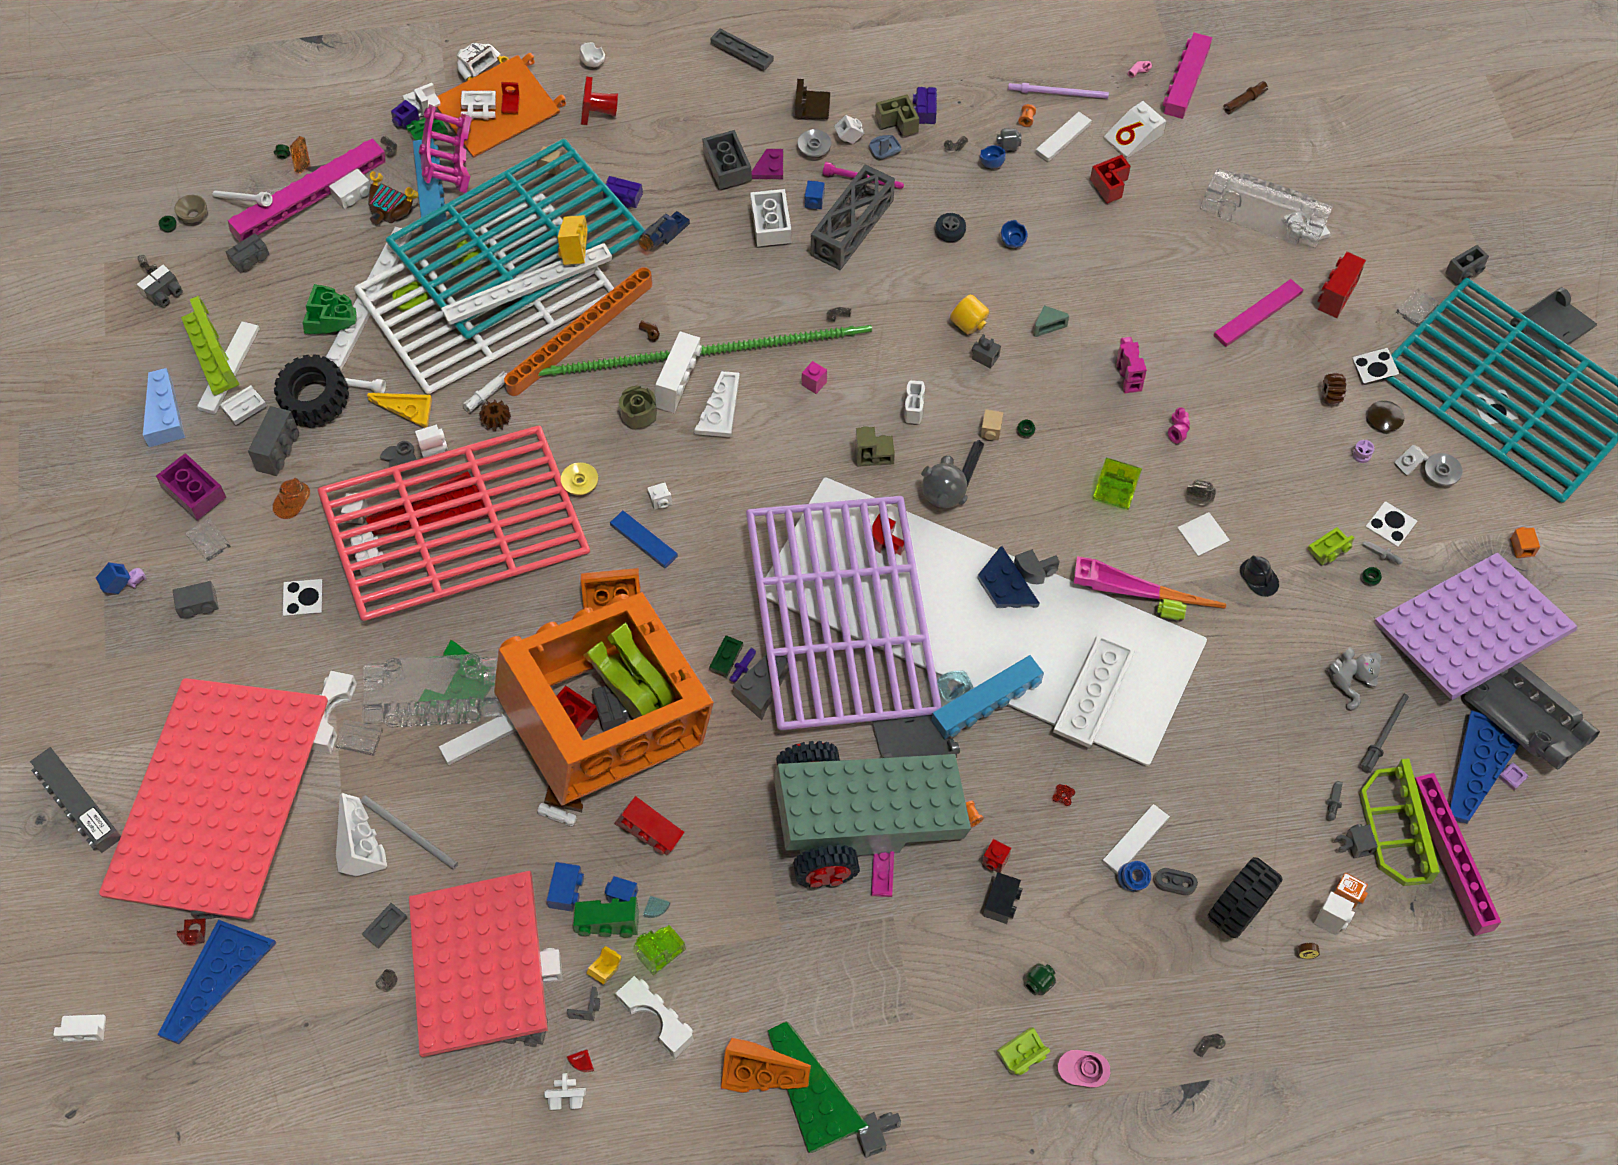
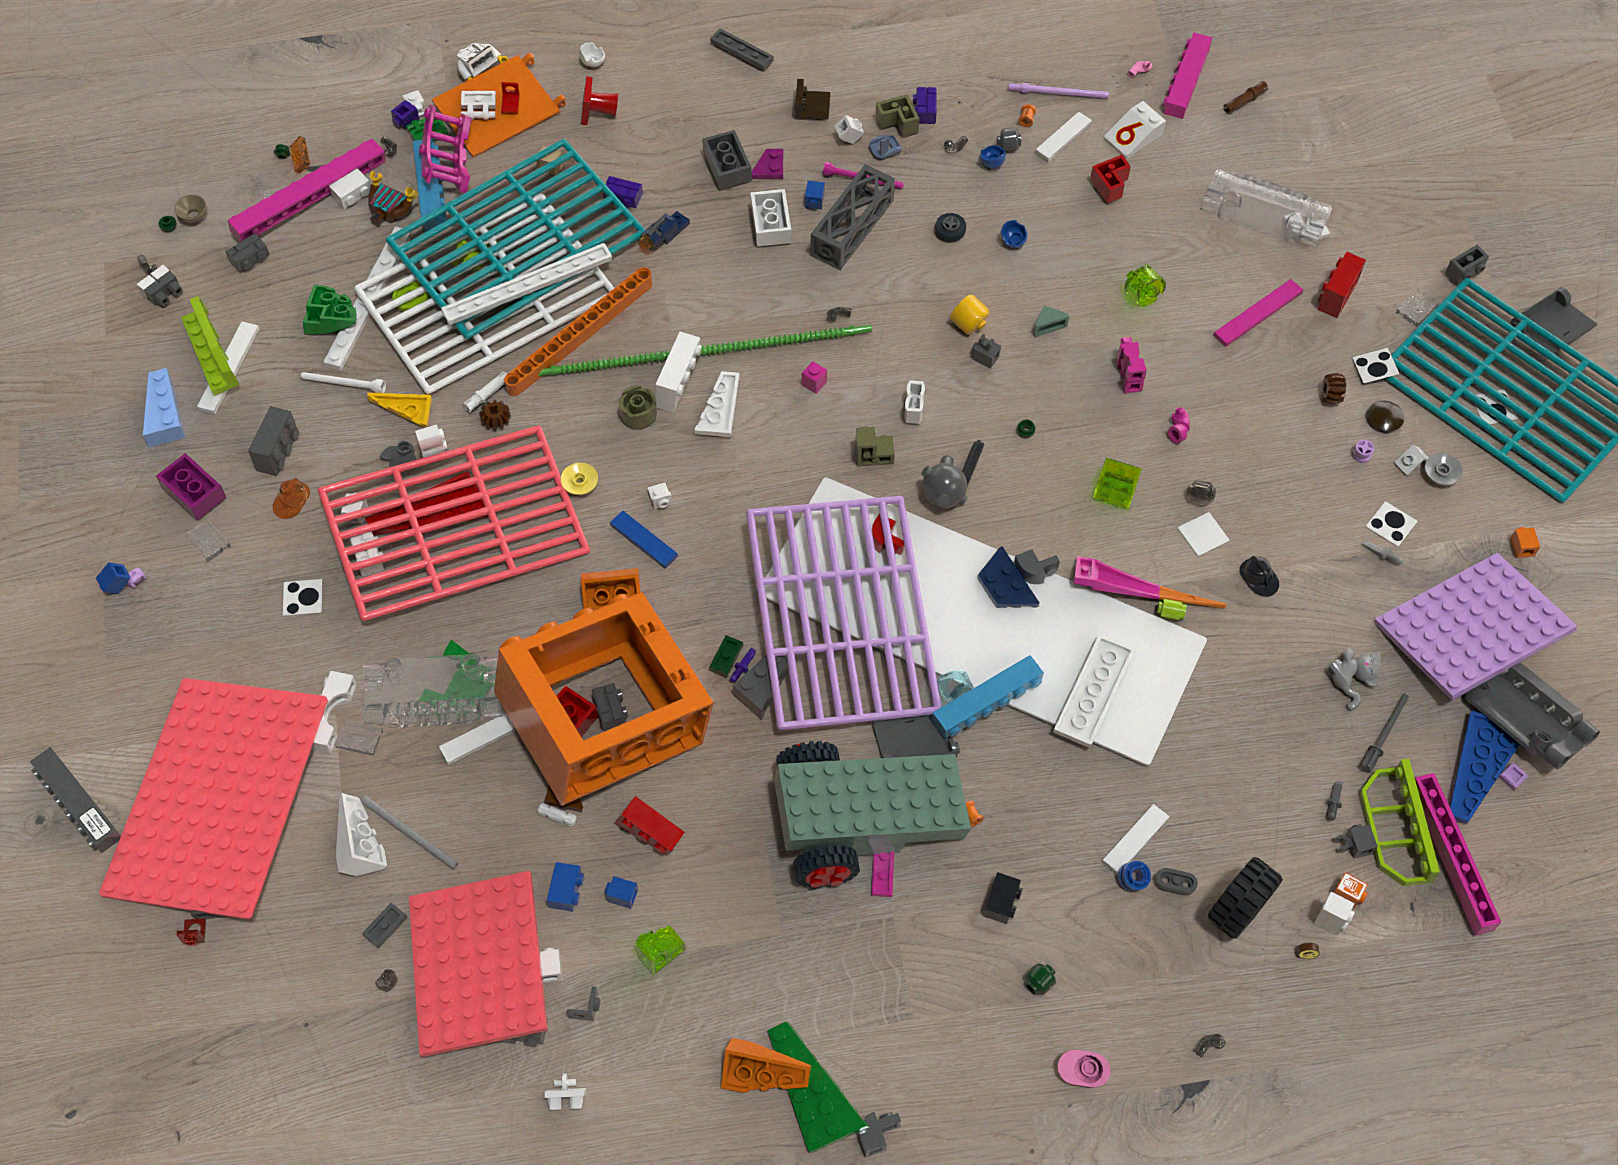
white panel [54,1015,106,1042] -> none
blue wing [157,919,276,1044] -> none
dark grey brick [172,581,219,618] -> none
white piece [212,191,272,207] -> none
white plate [220,385,267,425] -> none
black tyre [274,354,349,427] -> none
white panel [414,83,441,112] -> none
yellow wedge [557,215,588,265] -> none
red tile [567,1049,594,1072] -> none
green wedge [573,897,639,937] -> none
lime animal [583,623,676,719] -> none
yellow bracket [587,946,622,985] -> none
white arch [615,976,694,1059] -> none
reddish brown arm [639,320,660,341] -> none
clear light blue tile [643,896,670,918] -> none
light grey dish [798,129,831,157] -> none
tan brick [981,409,1003,440] -> none
red brick [982,839,1012,873] -> none
lime bracket [996,1027,1051,1075] -> none
clear red plate [1052,784,1075,806] -> none
lime bracket [1307,527,1354,565] -> none
dark green plate [1362,567,1382,586] -> none
none -> clear neon green brick [1124,264,1166,307]

